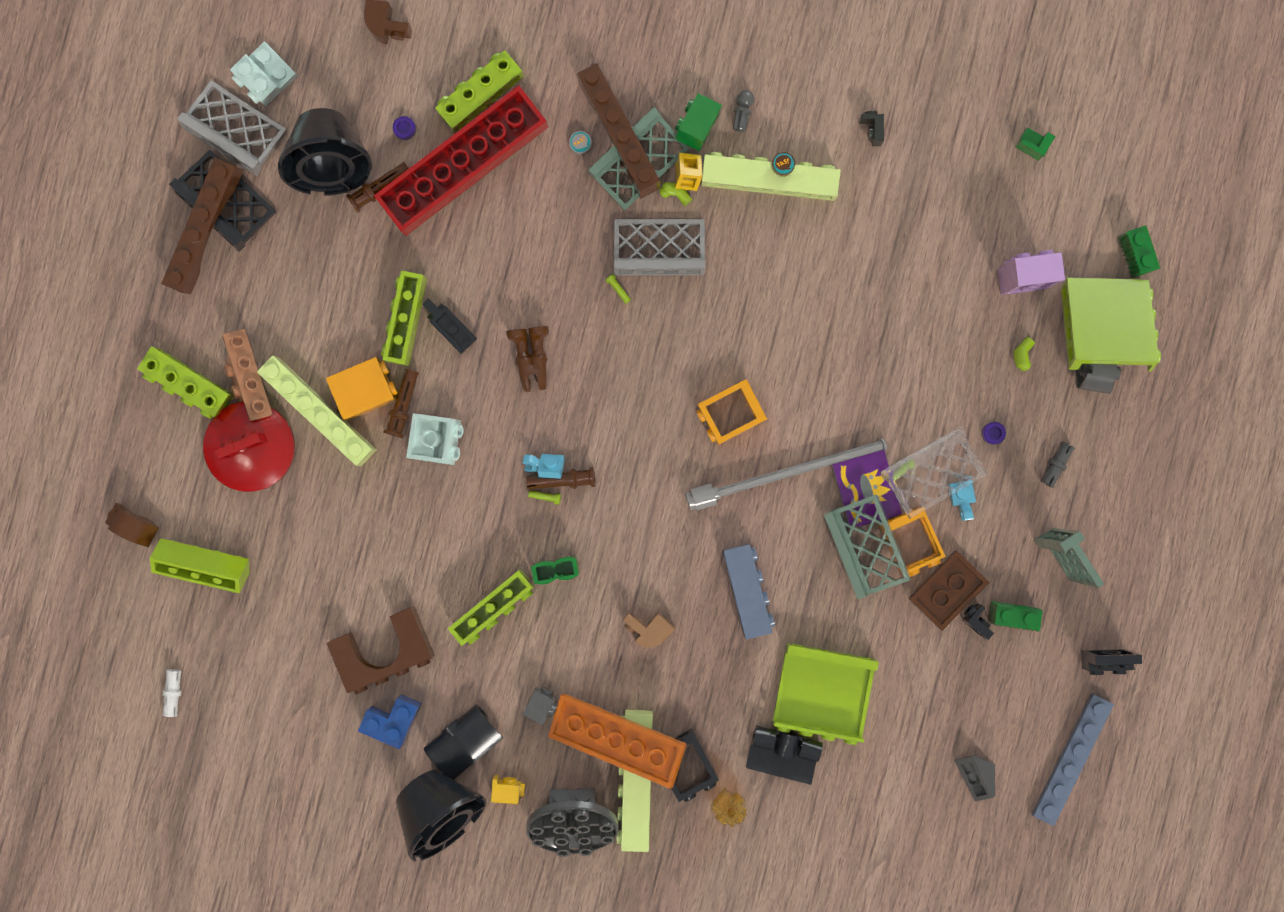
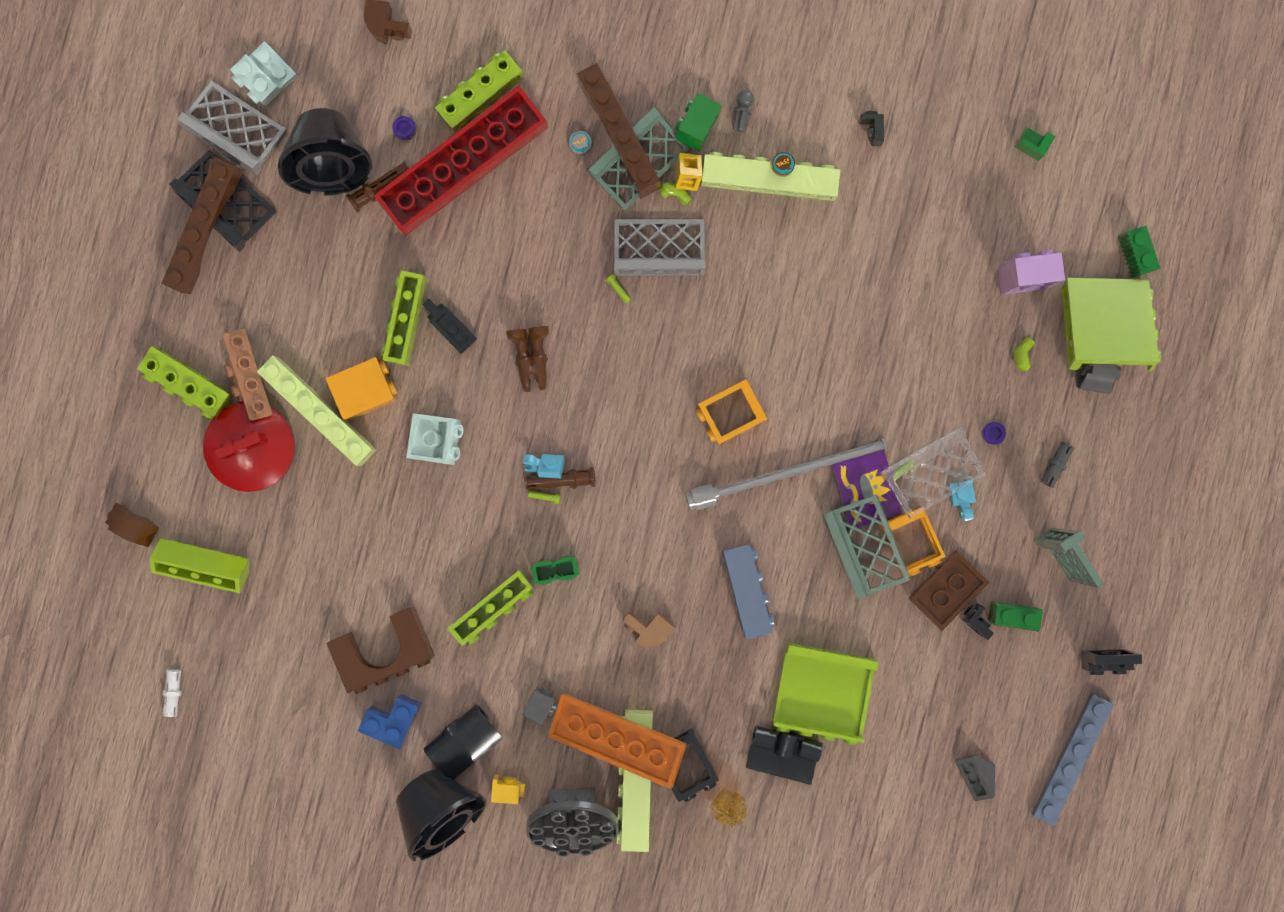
reddish brown pin [383,369,419,438] -> none

